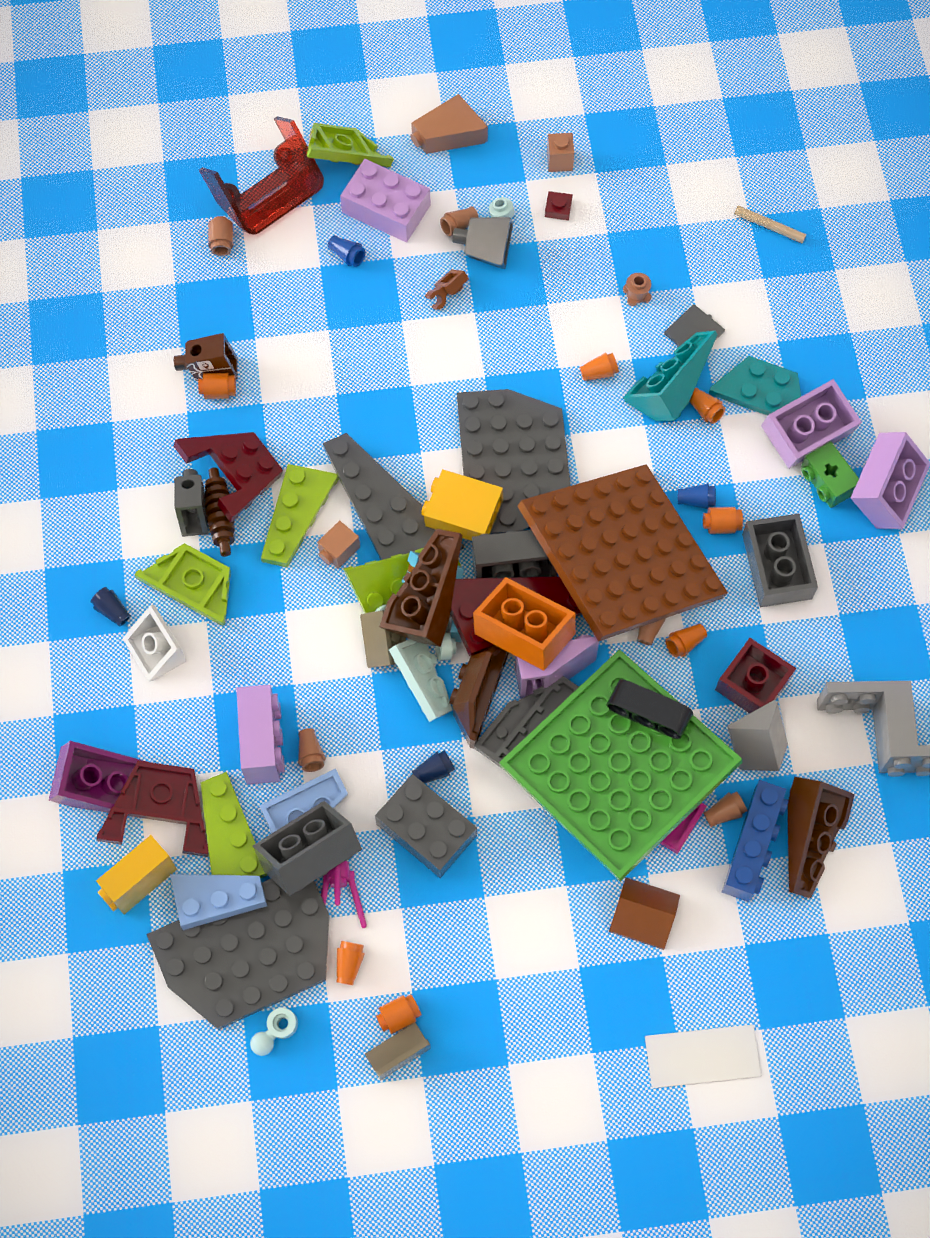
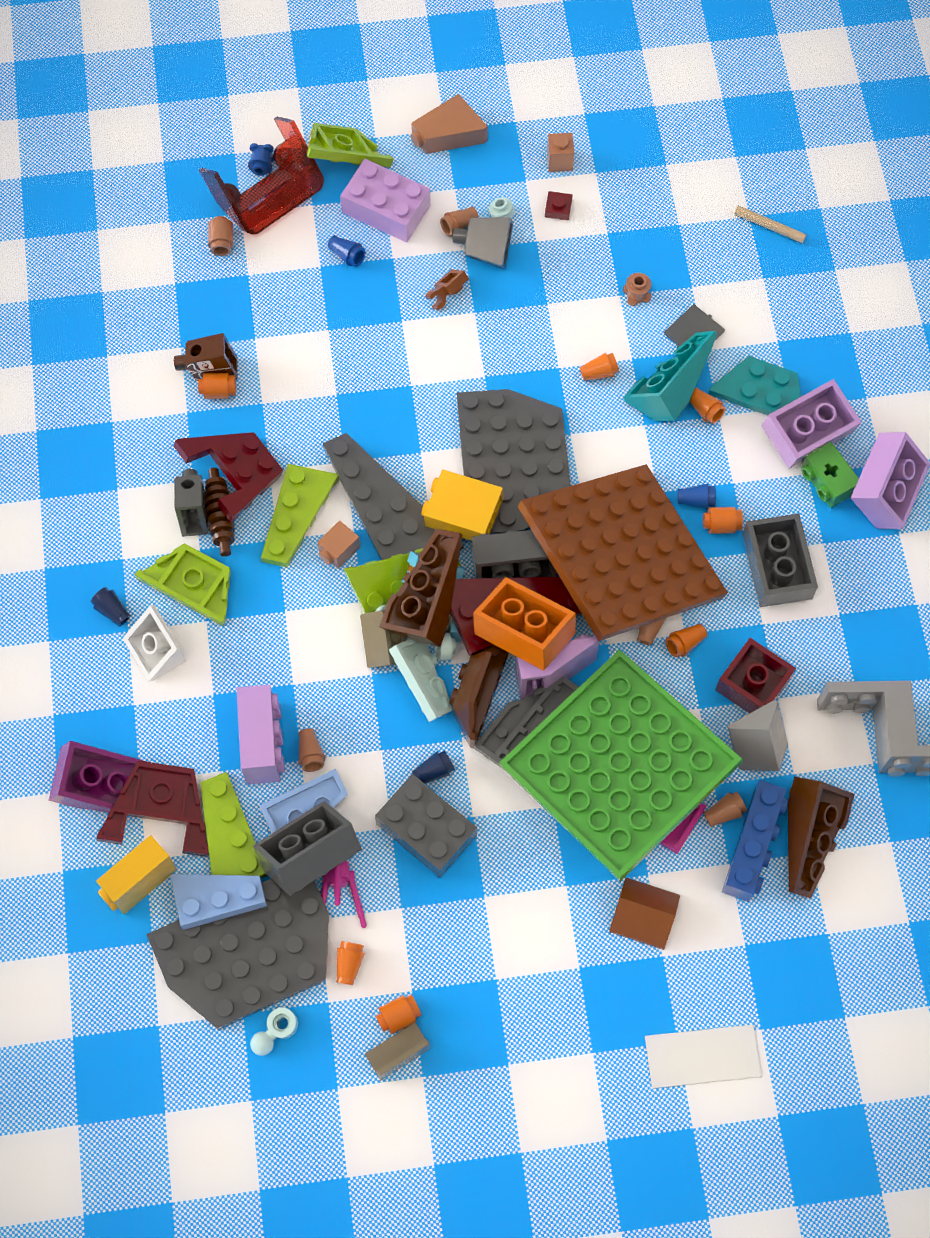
black beam [606,679,693,739] -> none
none -> blue brick [248,143,276,176]

